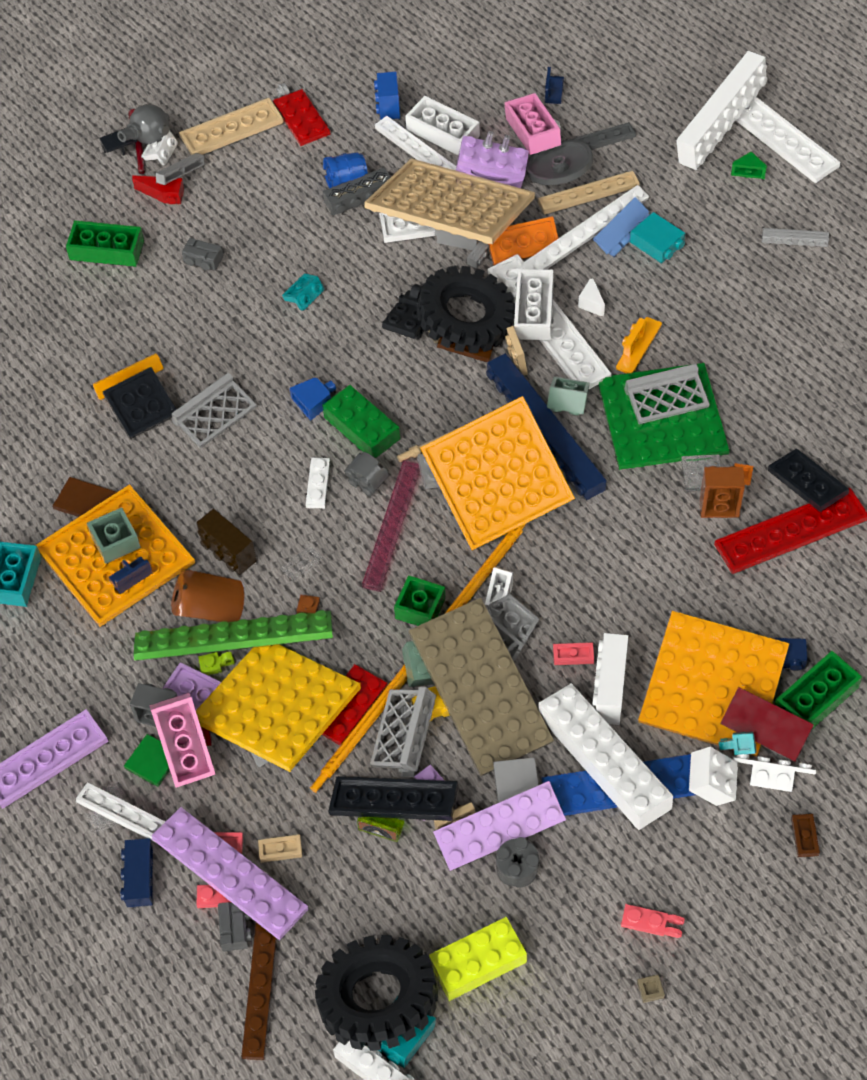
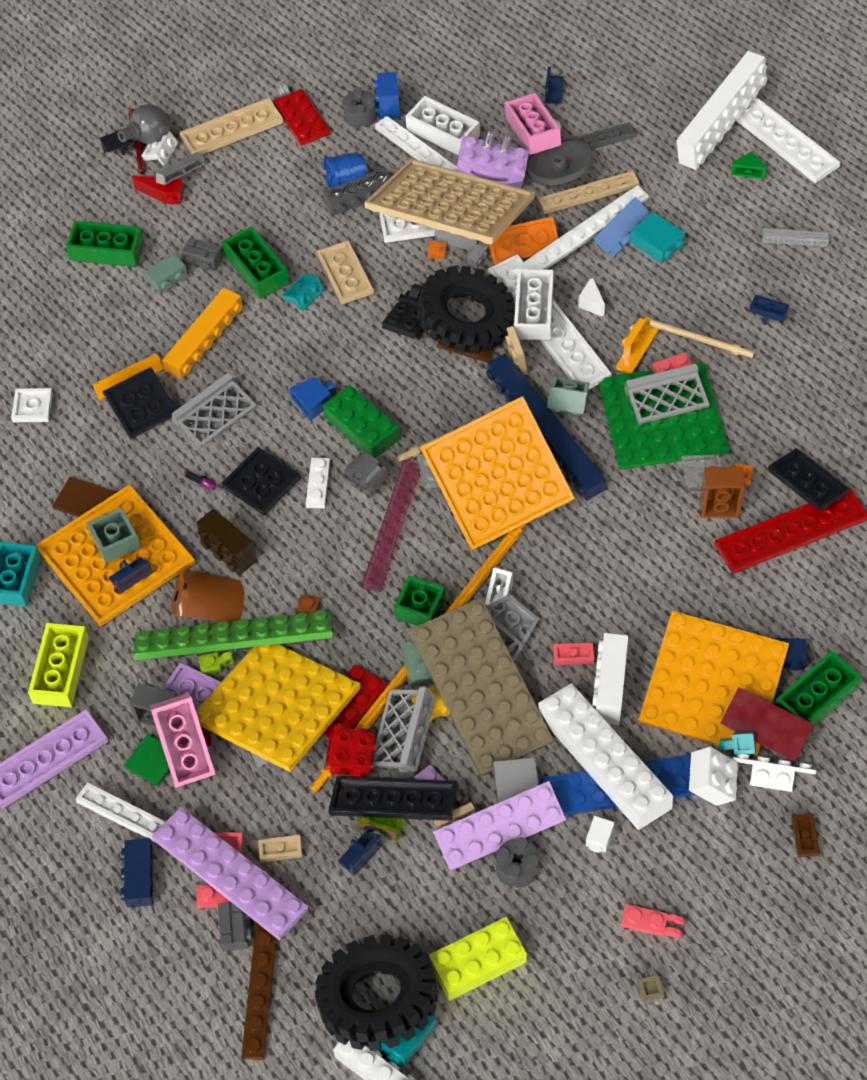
none -> white plate [11,388,53,422]
none -> neon yellow brick [28,623,89,708]
none -> sand green brick [145,254,187,294]
none -> light orange brick [162,288,243,379]
none -> piece [184,471,216,490]
none -> black plate [221,447,301,516]
none -> green brick [222,226,289,299]
none -> tan plate [316,240,374,305]
none -> red brick [324,724,376,777]
none -> dark blue panel [338,831,382,876]
none -> dark grey brick [342,88,377,128]
none -> orange plate [428,241,447,259]
none -> white brick [586,816,614,853]
none -> tan bar [649,319,754,358]
none -> coral plate [652,352,692,374]
none -> dark blue panel [749,294,789,325]

